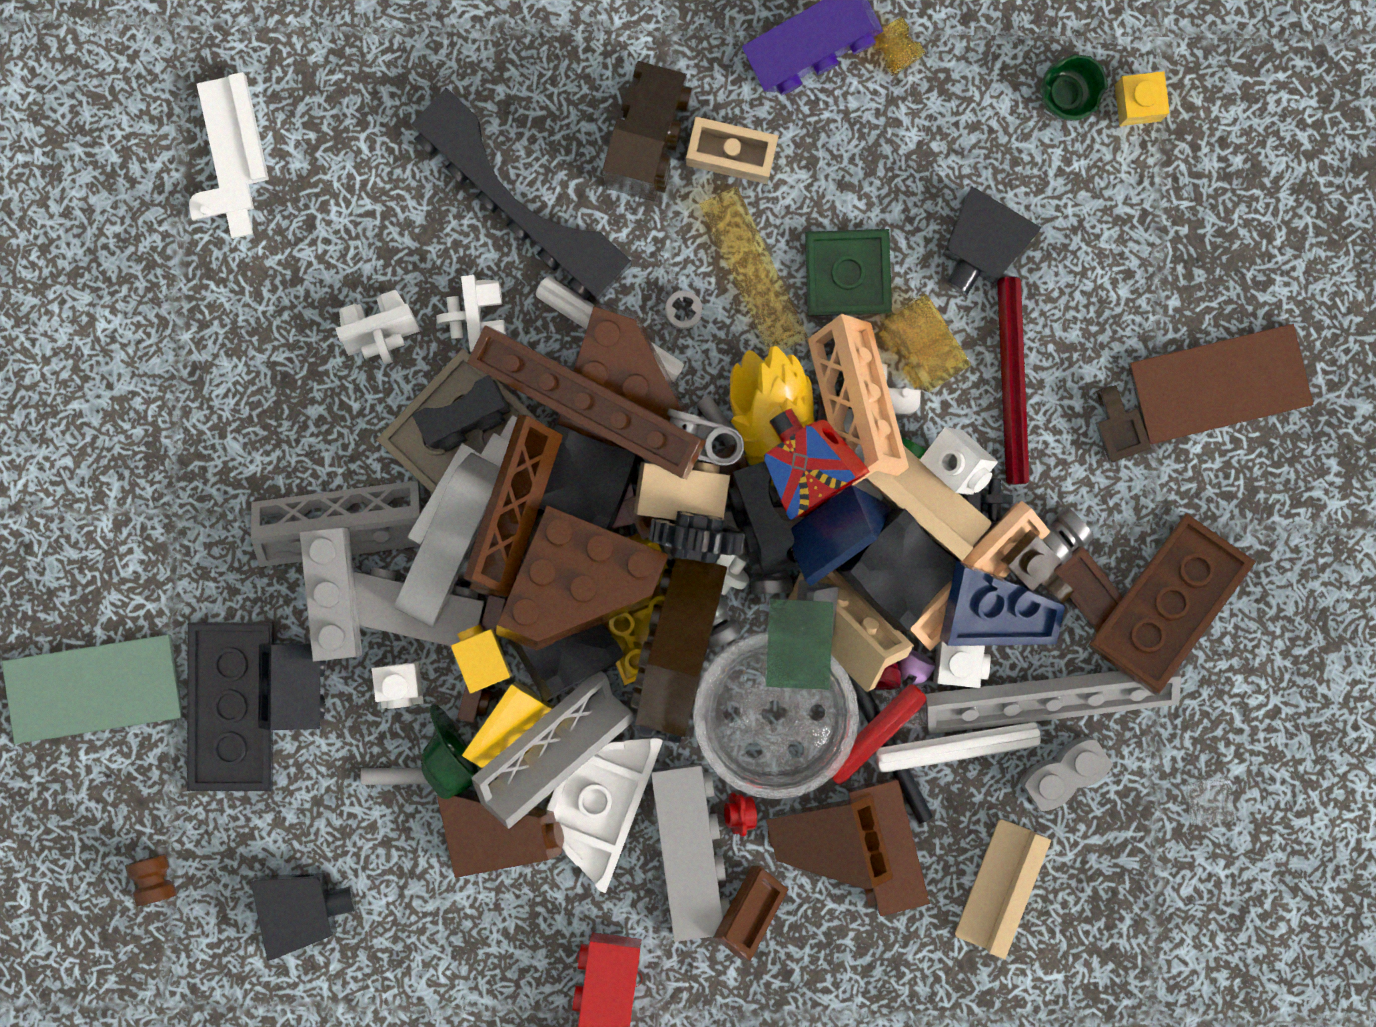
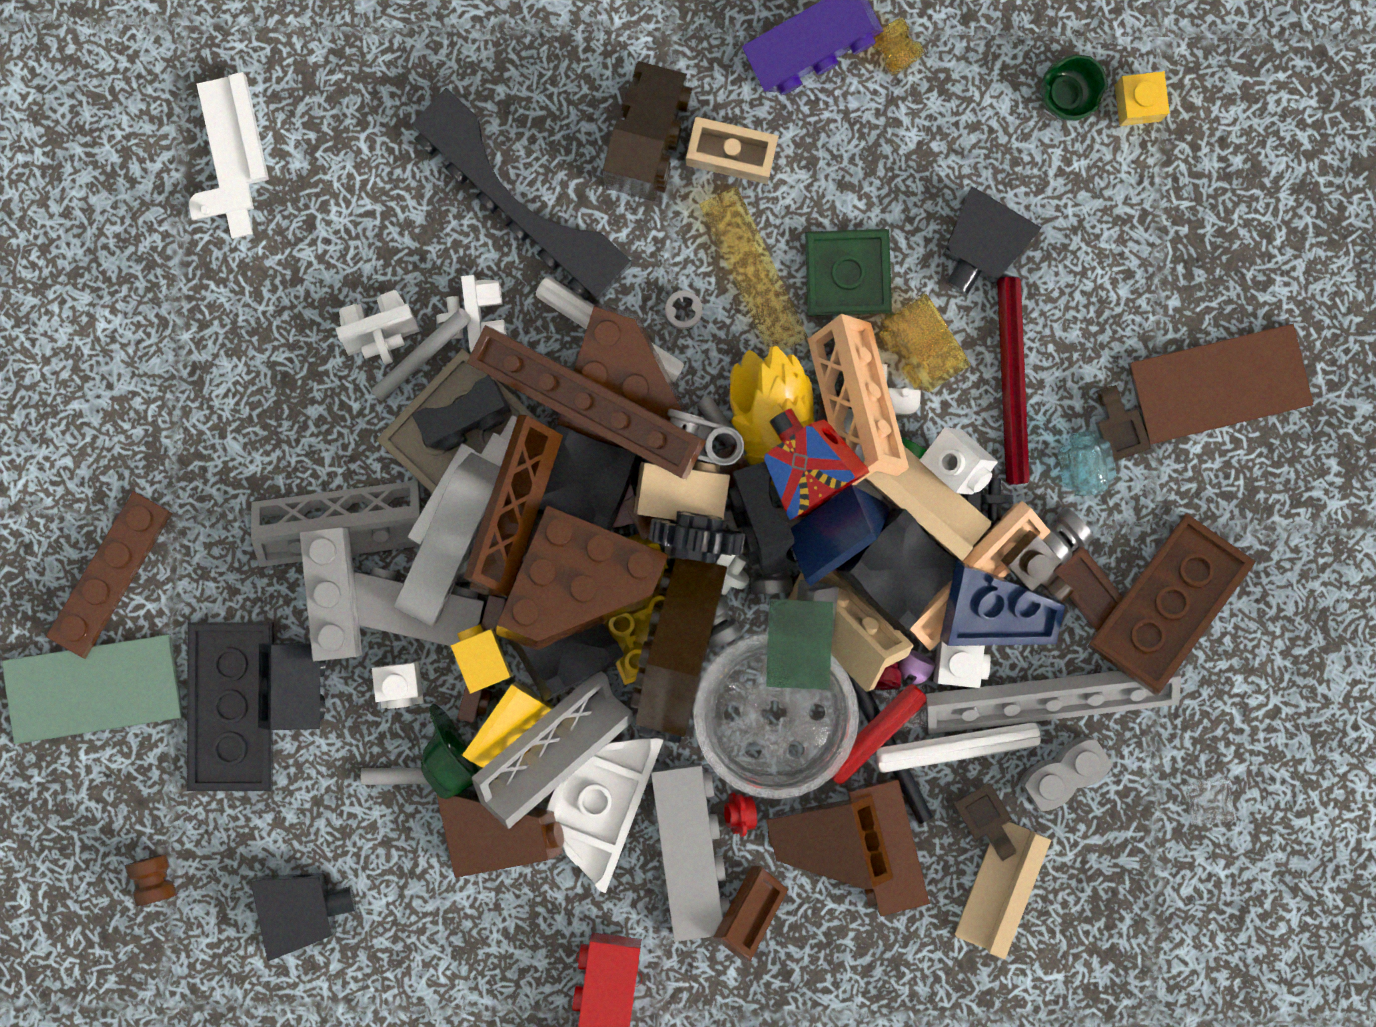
none -> reddish brown plate [46,491,173,659]
none -> light grey bar [372,308,471,401]
none -> dark brown plate [954,783,1017,861]
none -> clear light blue head [1058,431,1116,496]

